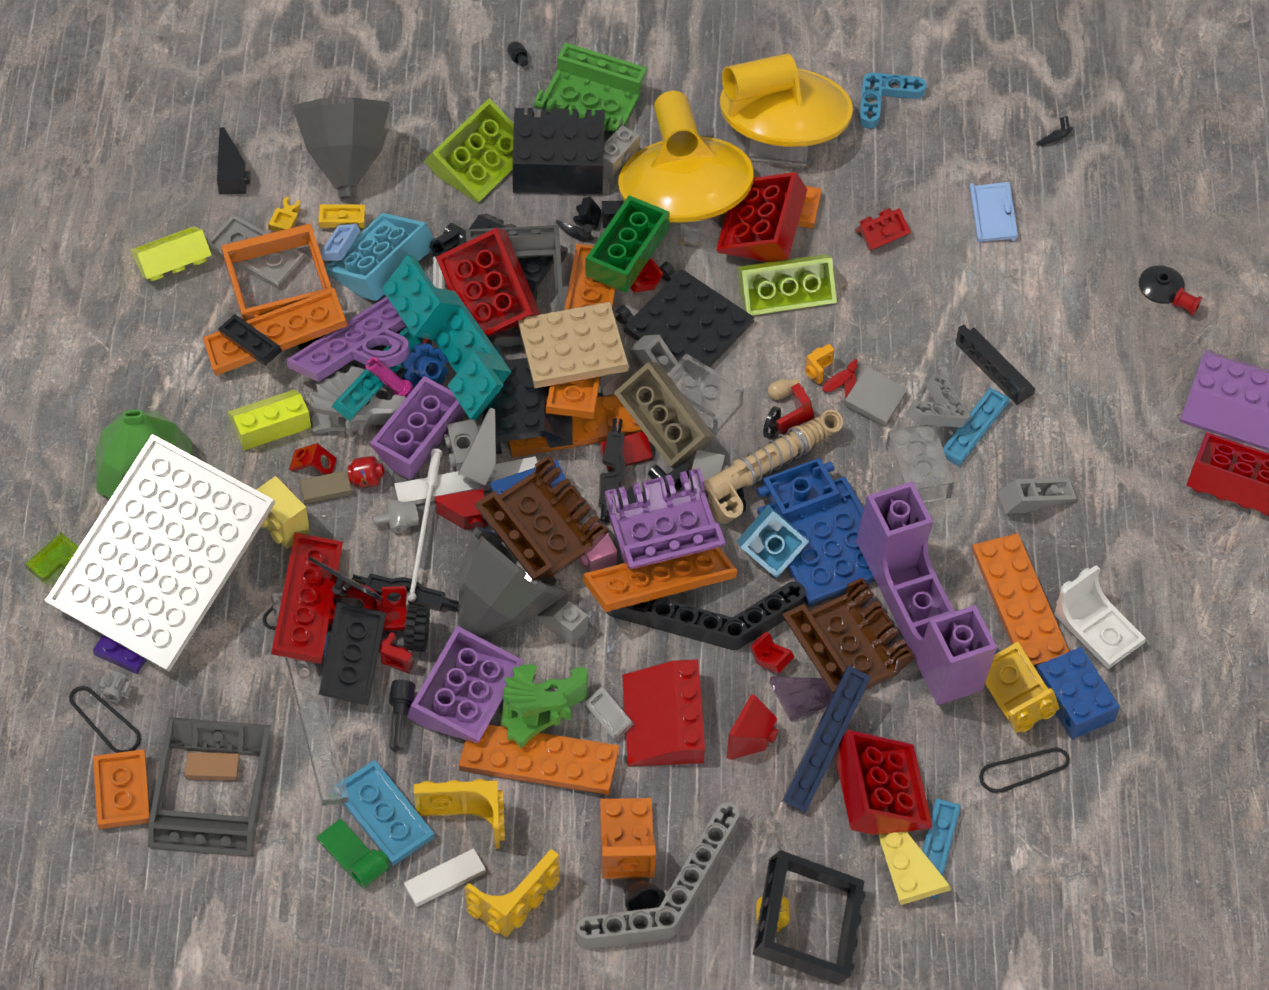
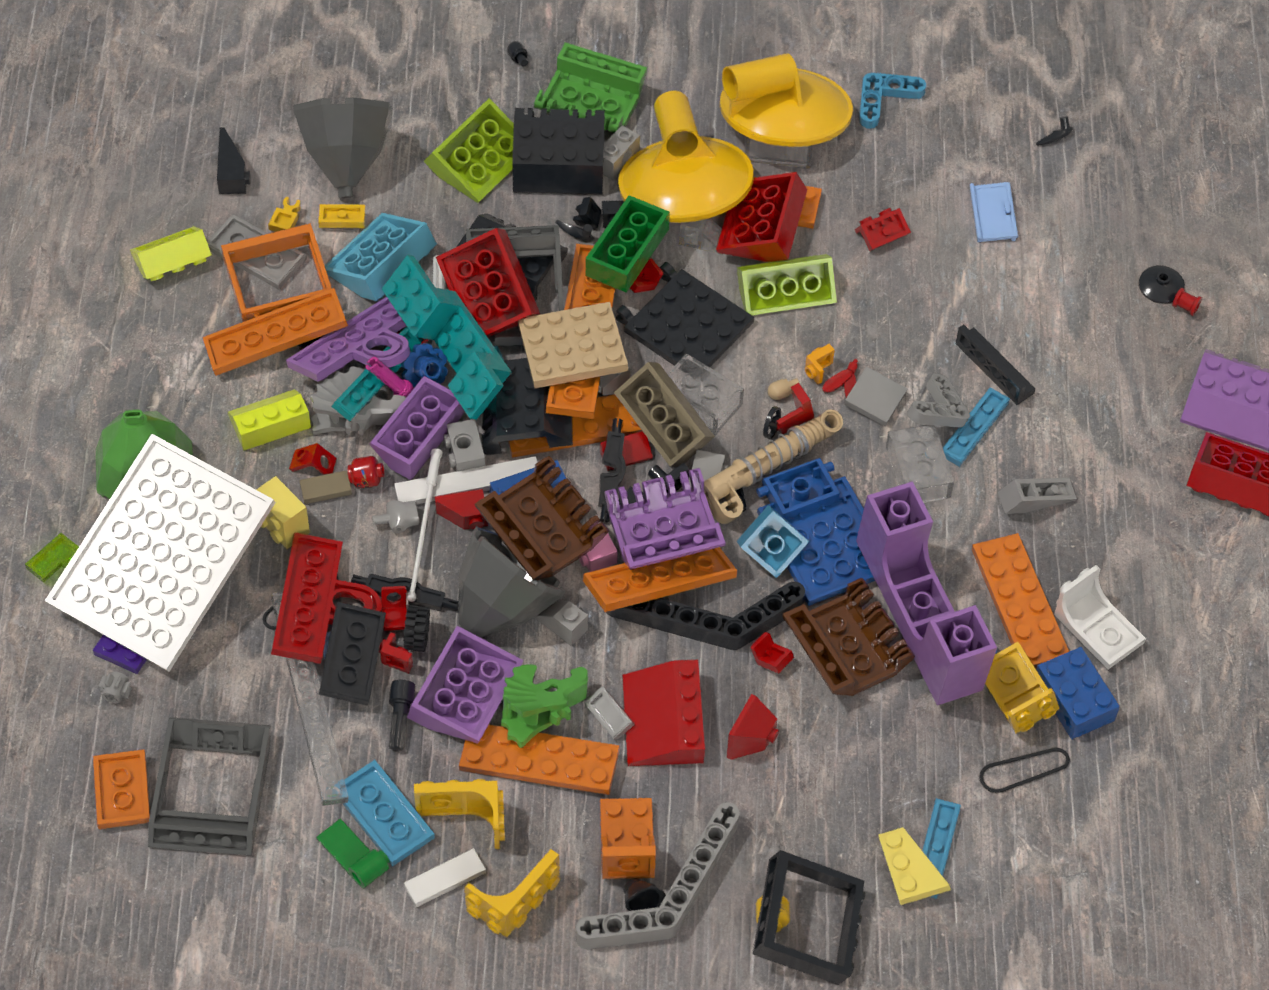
black piece [69,686,141,753] -> none
medium nougat tile [185,752,240,781] -> none
black tile [218,314,282,366] -> none
black shield [308,556,384,601] -> none
light blue plate [320,224,360,261] -> none
black piece [429,223,466,257] -> none
light grey slope [457,408,497,487] -> none
light grey slope [629,335,684,382] -> none
clear purple wing [770,676,833,721] -> none
dark blue plate [781,665,871,814] -> none
red slope [834,730,933,835] -> none

